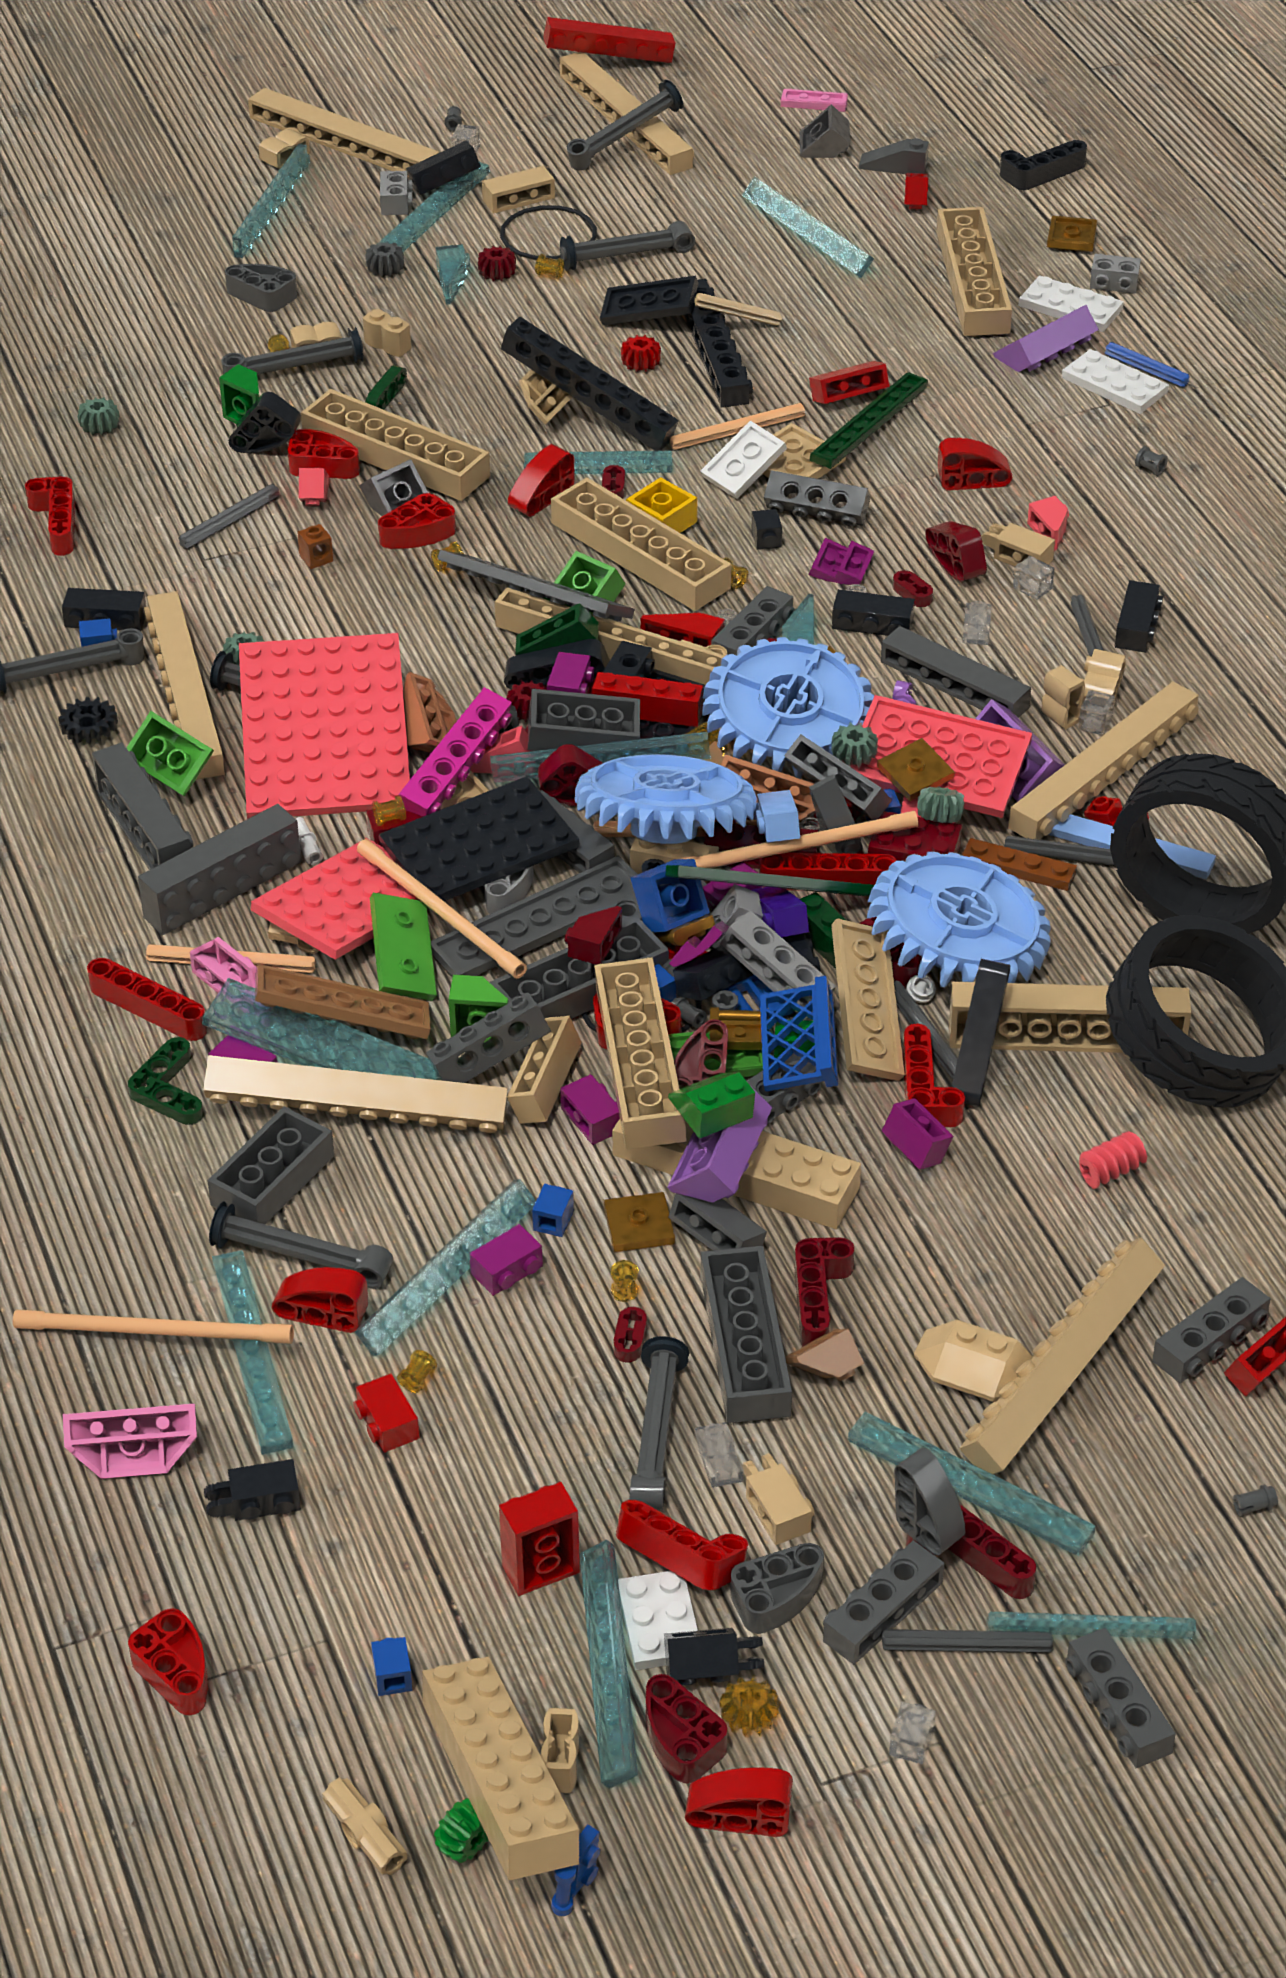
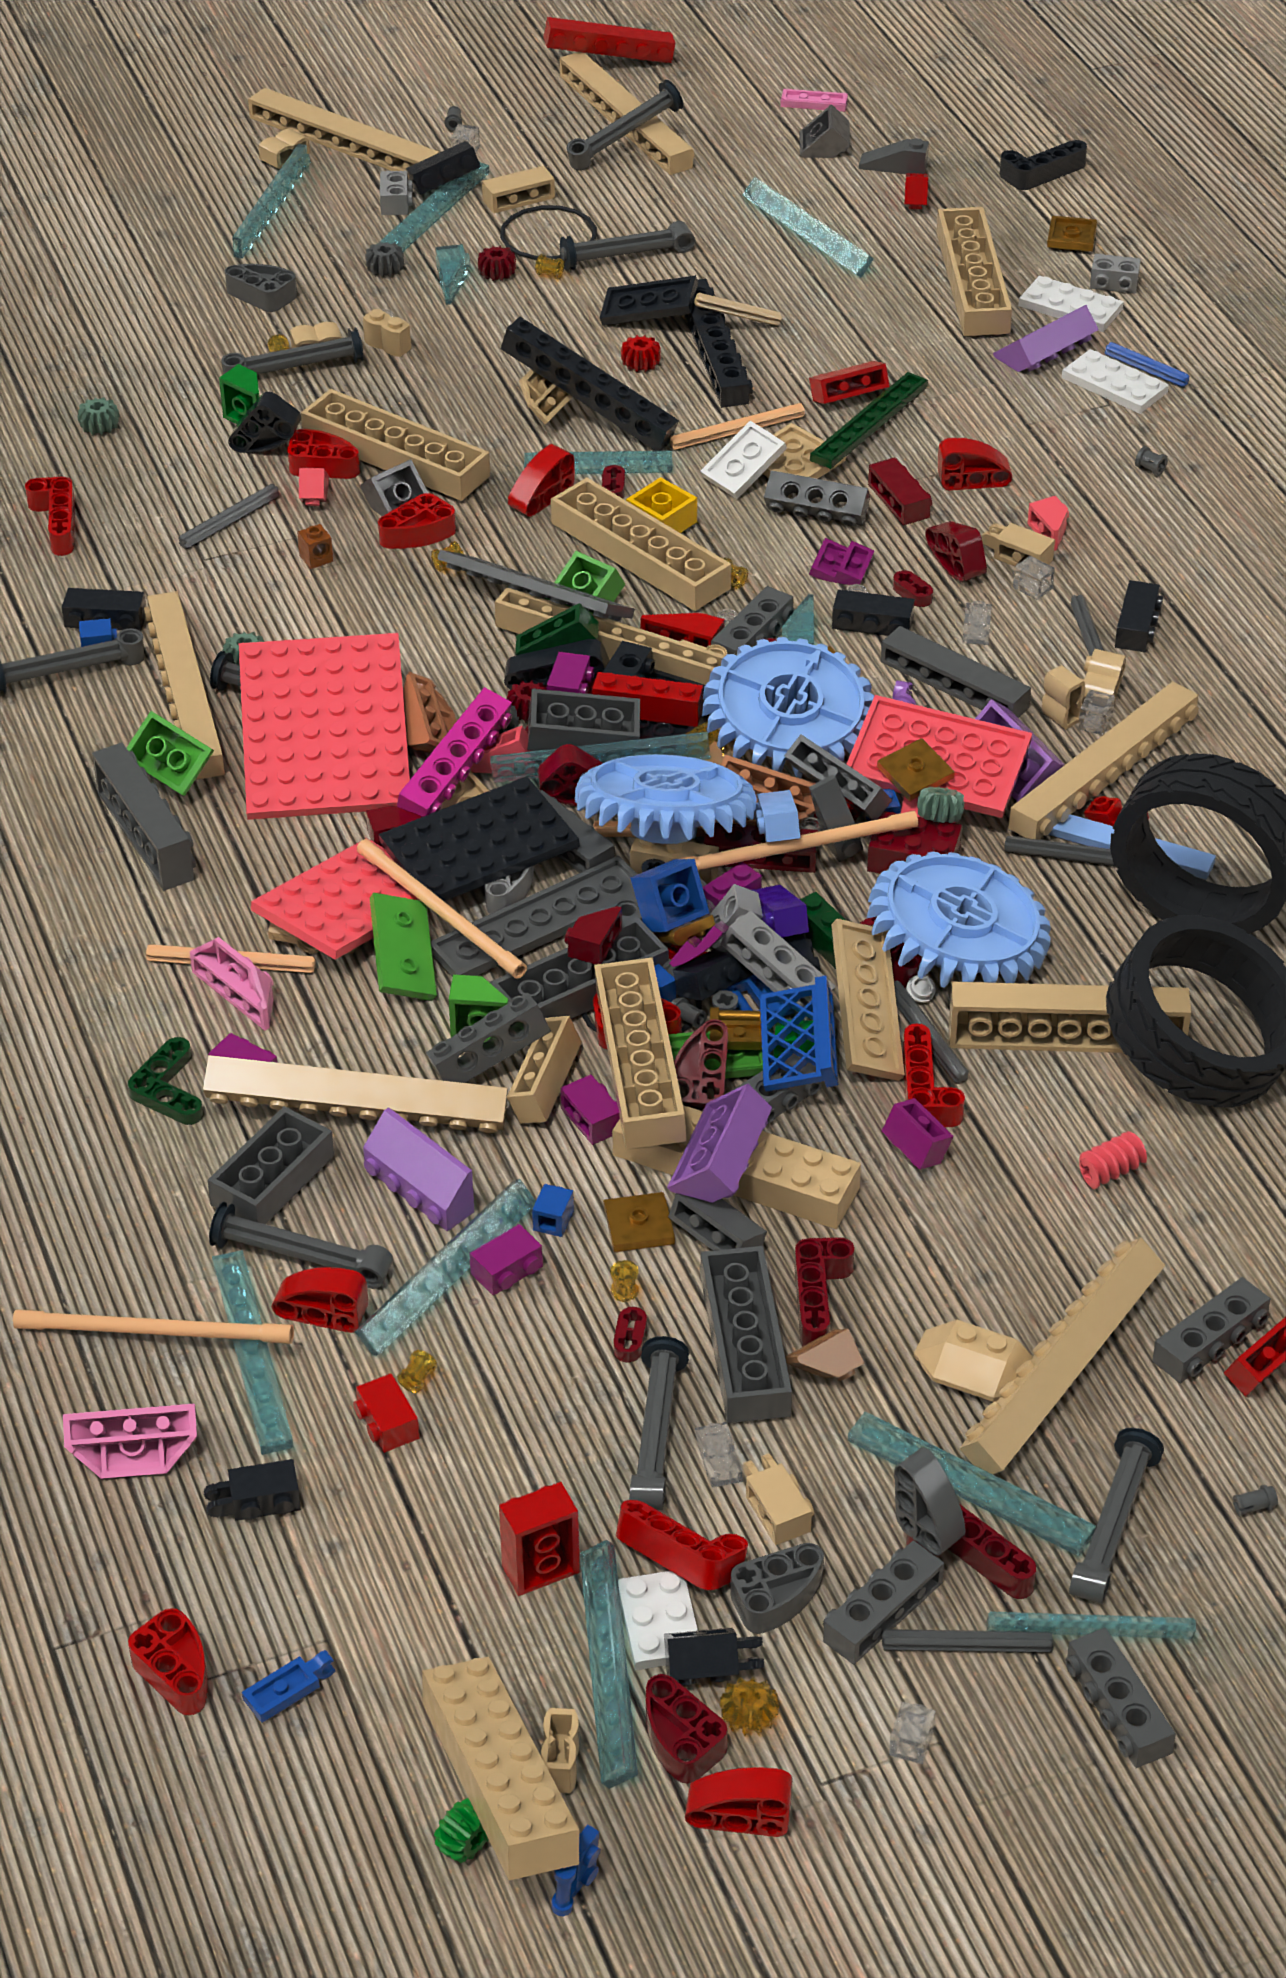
black gear [58,697,118,744] -> none
red beam [87,958,207,1041] -> none
dark grey brick [138,804,301,936] -> none
clear light blue plate [202,978,439,1080] -> none
medium nougat plate [255,964,430,1039] -> none
white axle [296,817,323,865] -> none
tan piece [322,1777,407,1875] -> none
dark green beam [365,365,407,410] -> none
blue brick [371,1637,413,1696] -> none
clear yellow bush [372,796,406,826] -> none
dark green tile [665,865,874,897] -> none
green slope [668,1072,755,1139] -> none
black brick [751,509,782,550] -> none
red beam [759,853,897,891] -> none
sand green gear [831,722,878,768] -> none
black beam [952,958,1011,1107] -> none
dark orange plate [962,838,1077,891] -> none
none -> blue plate [241,1650,335,1723]
none -> medium lavender slope [363,1107,474,1232]
none -> dark red brick [868,457,932,526]
none -> dark grey piece [1069,1427,1164,1604]

